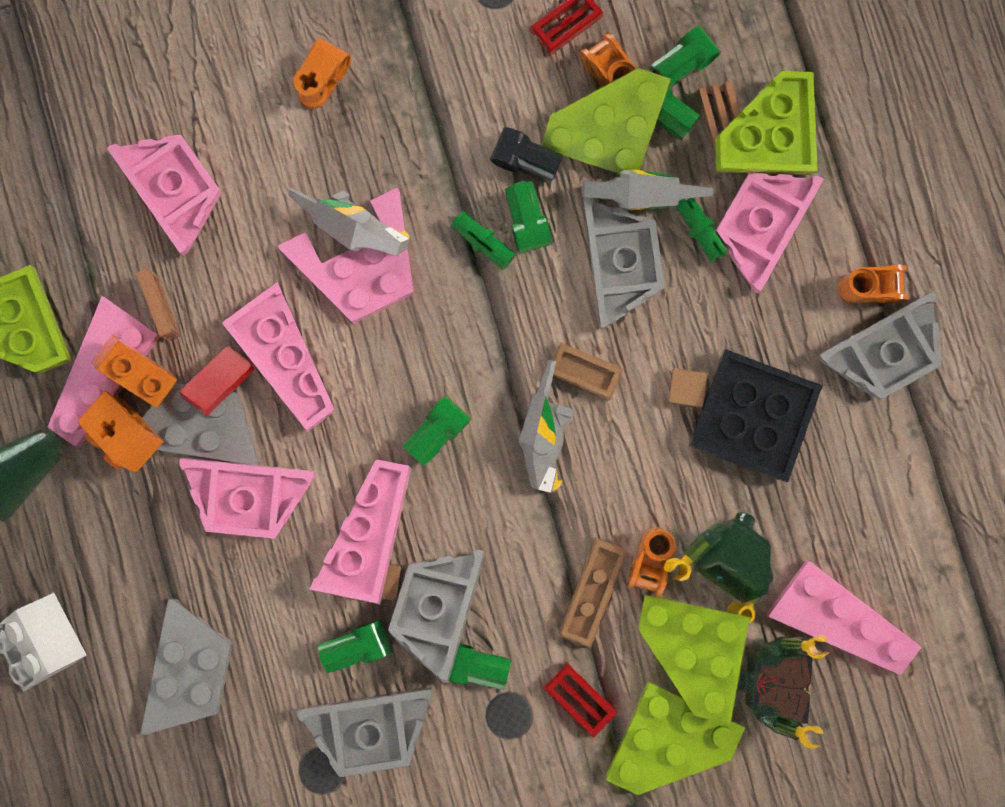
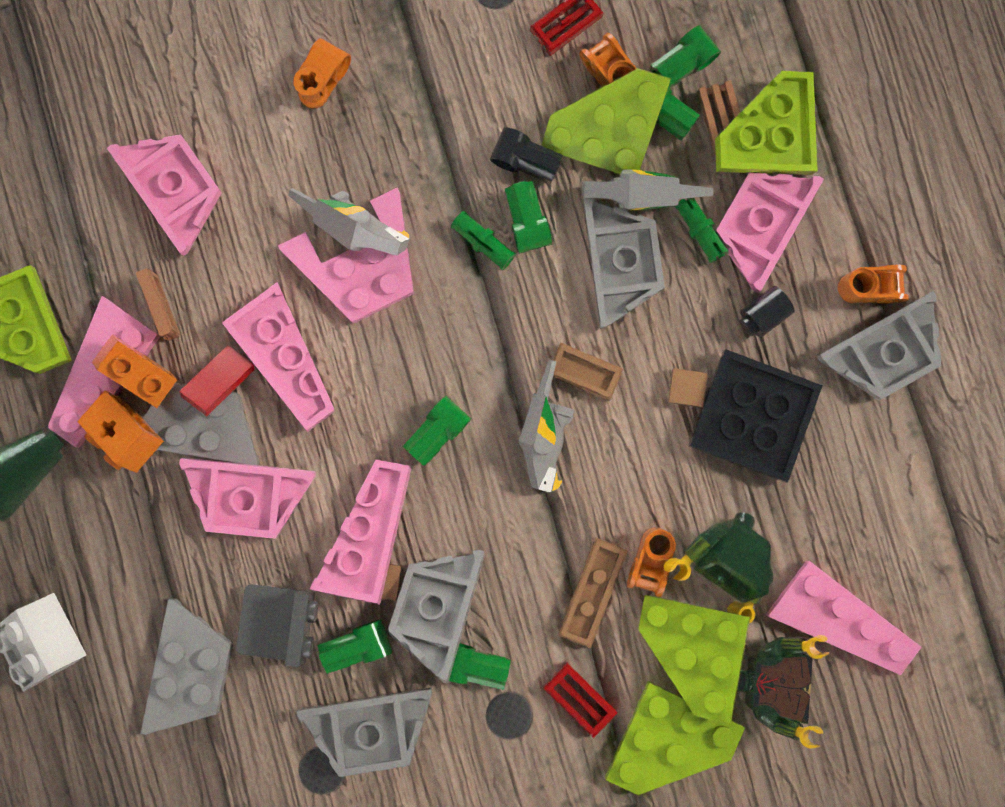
none -> dark grey bracket [236,584,318,667]
none -> black brick [739,286,795,338]

